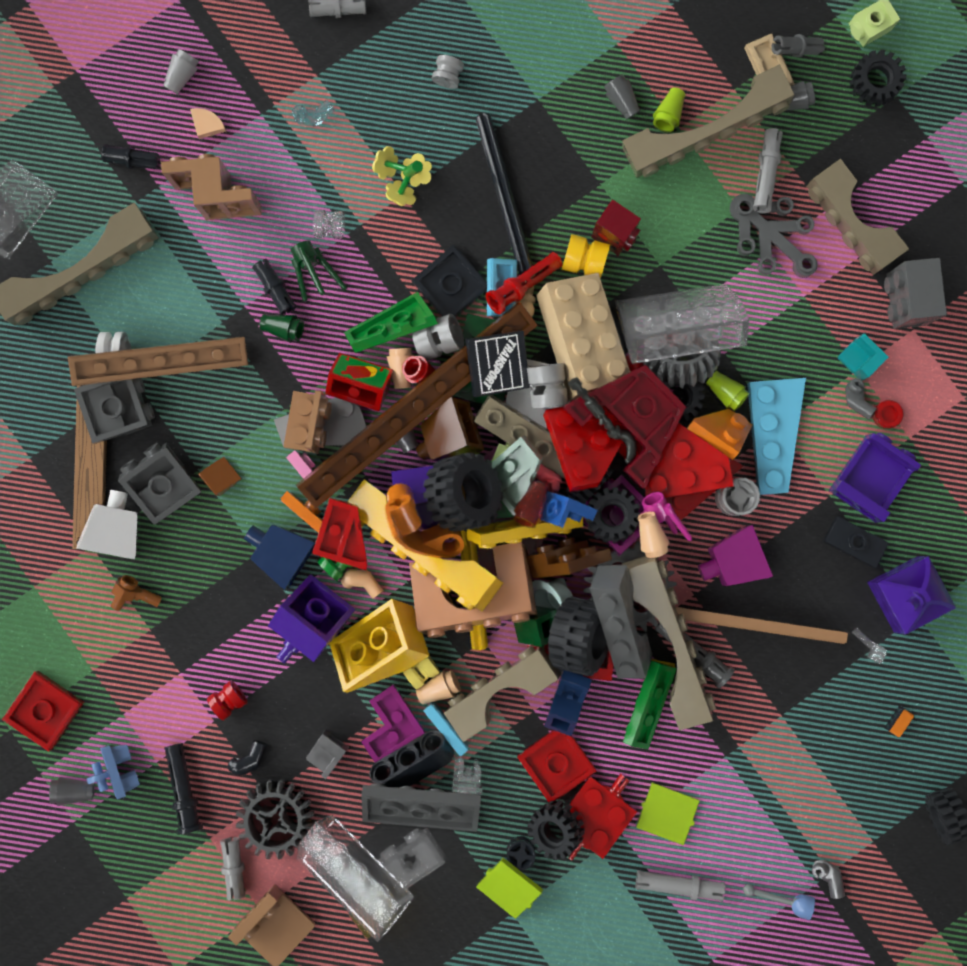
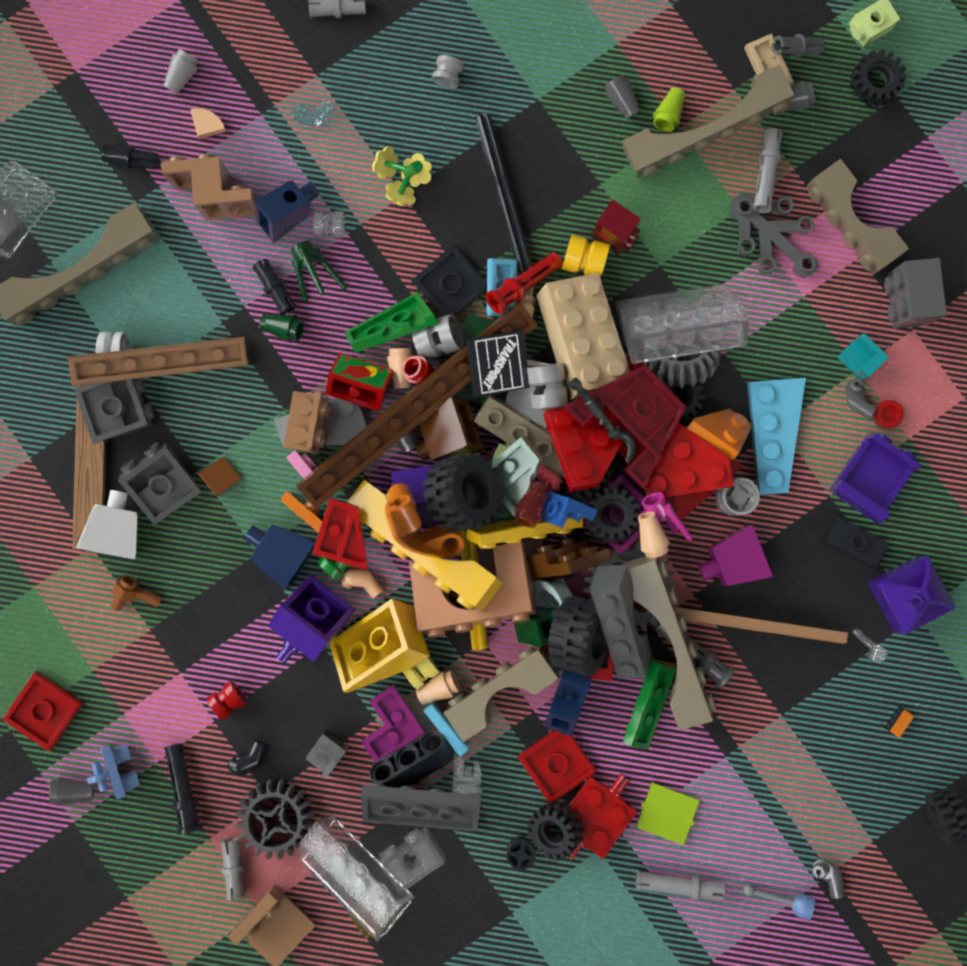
lime piece [476,857,543,919] -> none
lime cone [706,371,750,411] -> none
none -> dark blue torso [254,180,320,243]

